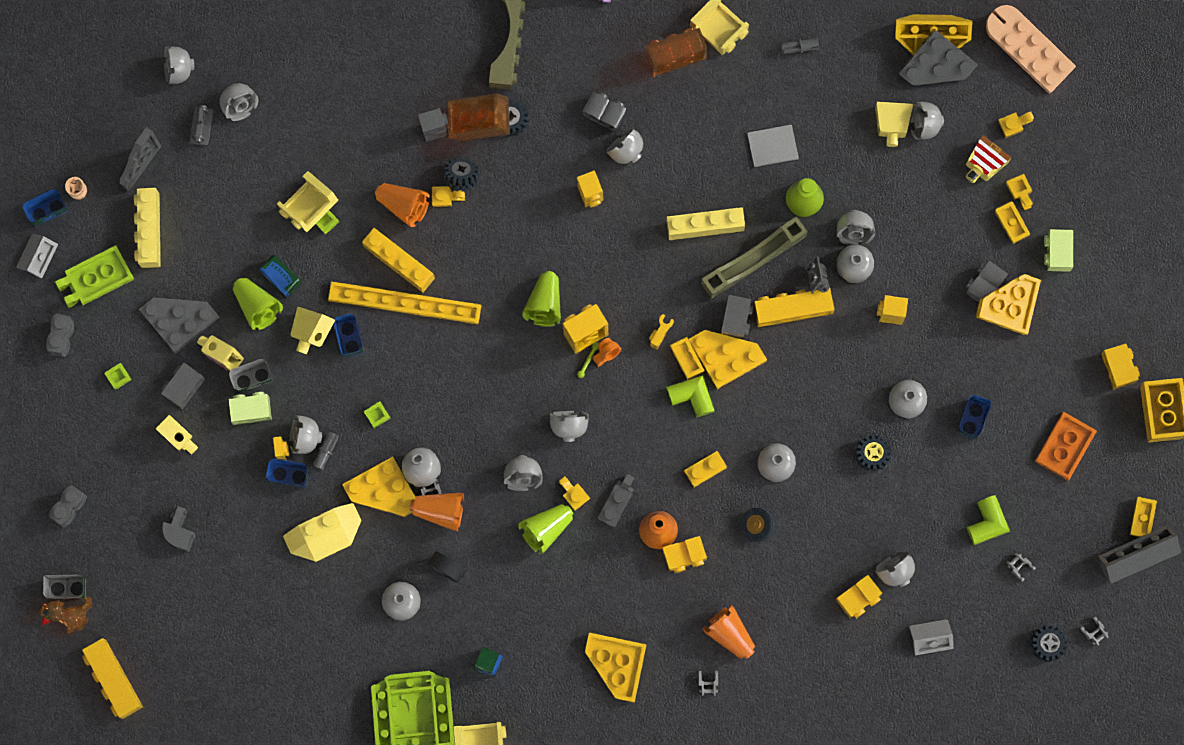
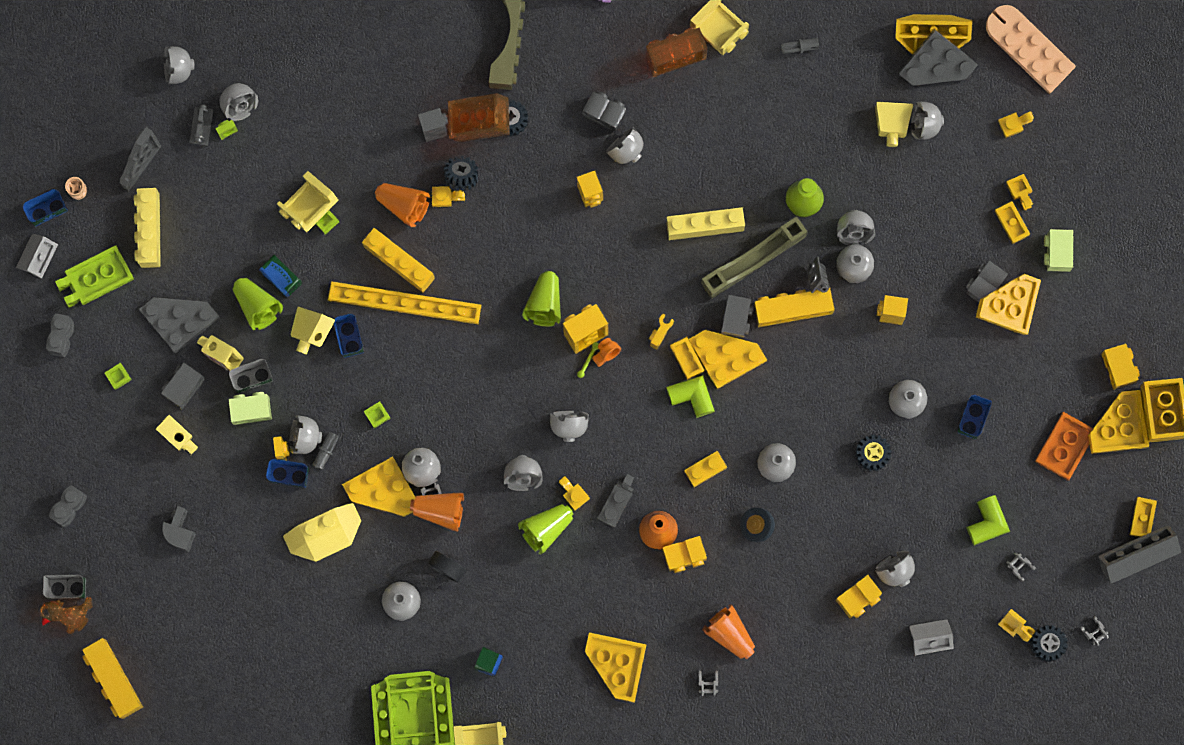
light grey piece [747,125,799,168] -> none
torso [966,135,1011,183] -> none
none -> lime plate [216,120,238,140]
none -> yellow plate [998,609,1035,642]
none -> yellow plate [1088,390,1149,454]

